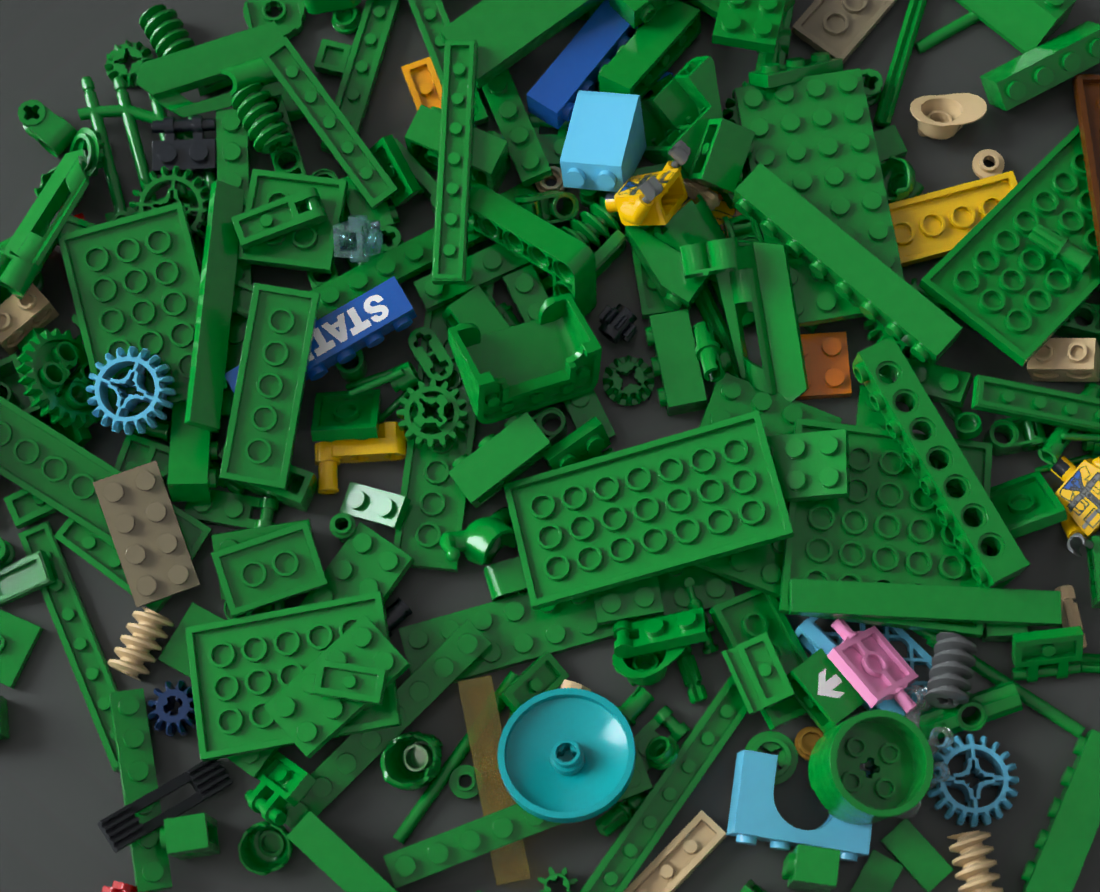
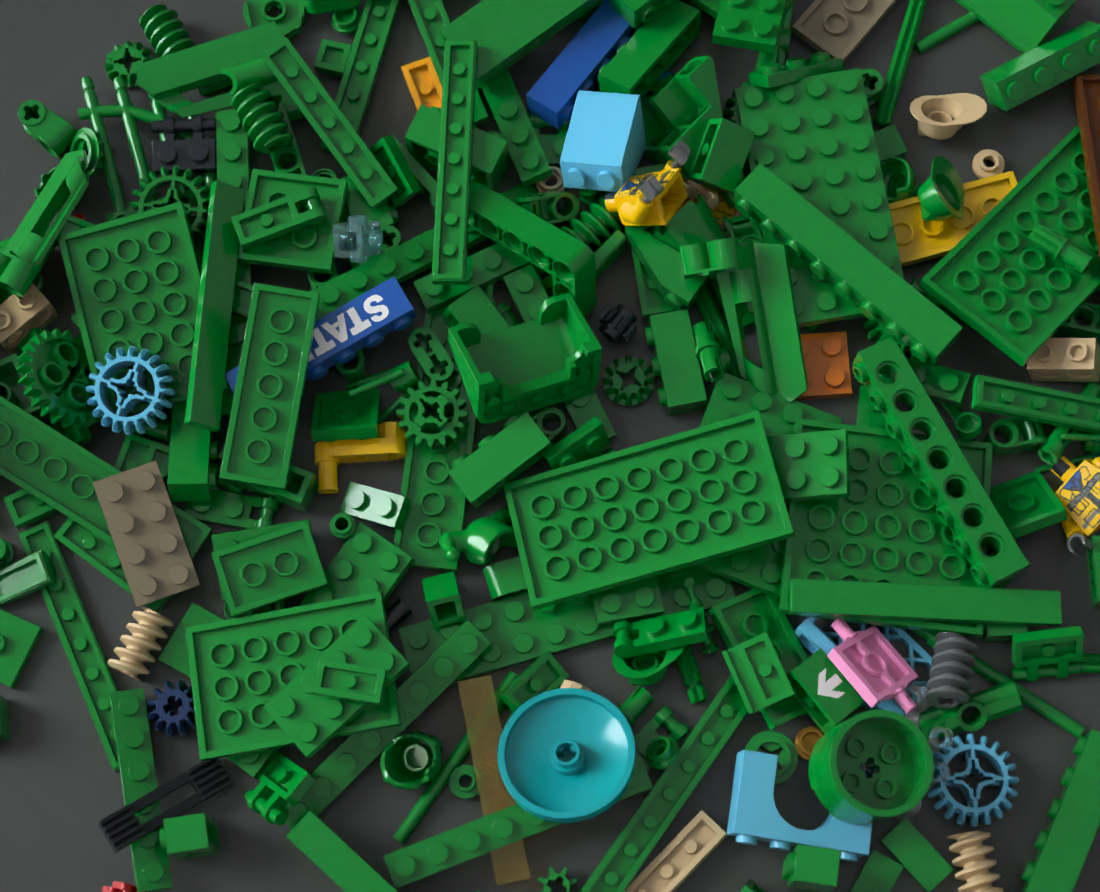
green hair [237,821,294,876] -> none
green axle [595,791,647,837] -> none
tan axle [1054,585,1087,649] -> none
none -> green brick [422,571,466,628]
none -> green piece [918,156,964,222]

